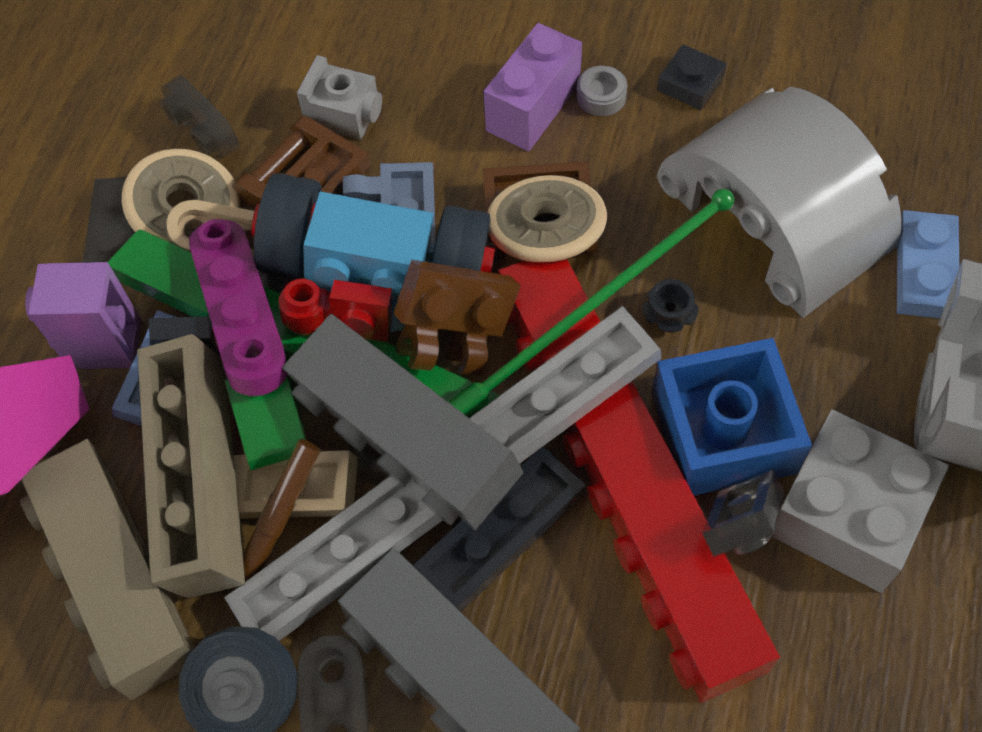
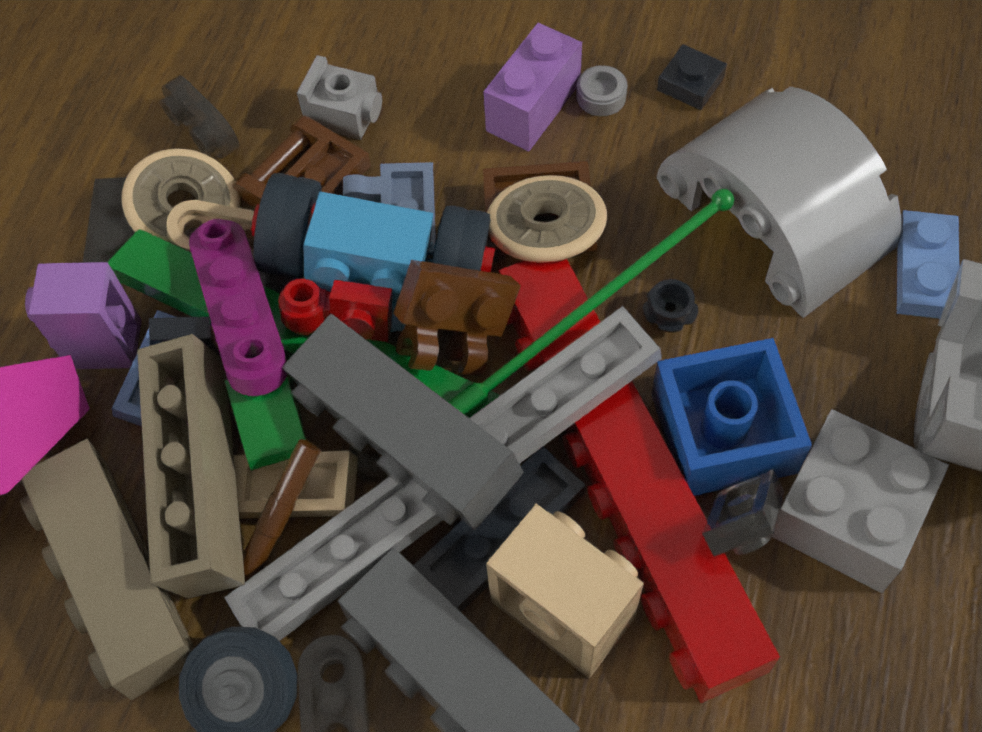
none -> tan brick [486,504,644,679]

